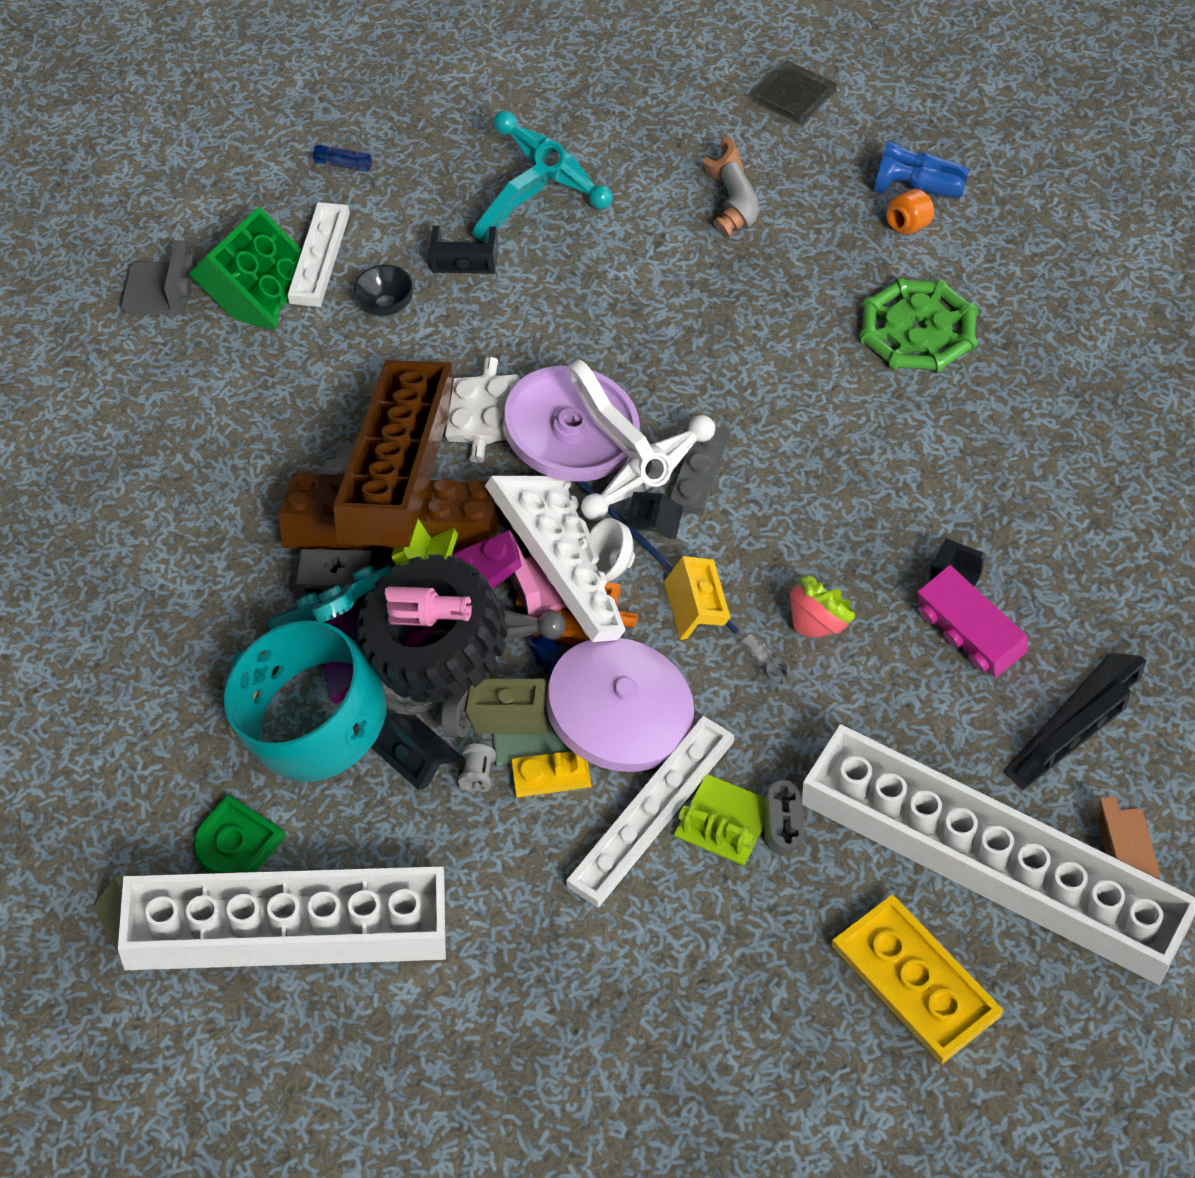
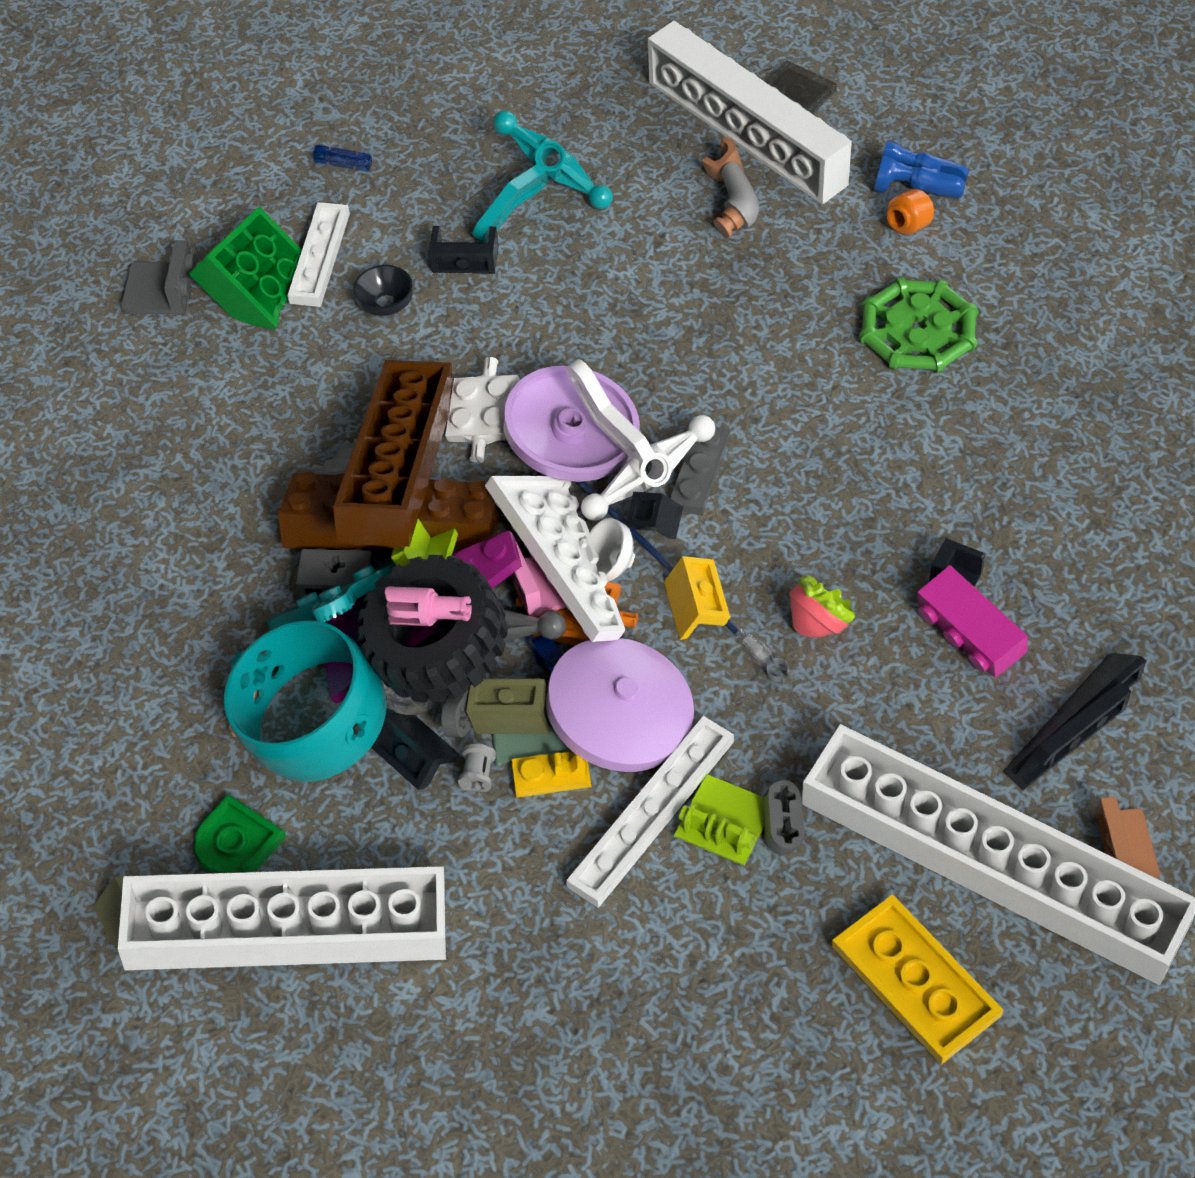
none -> white brick [648,21,852,205]

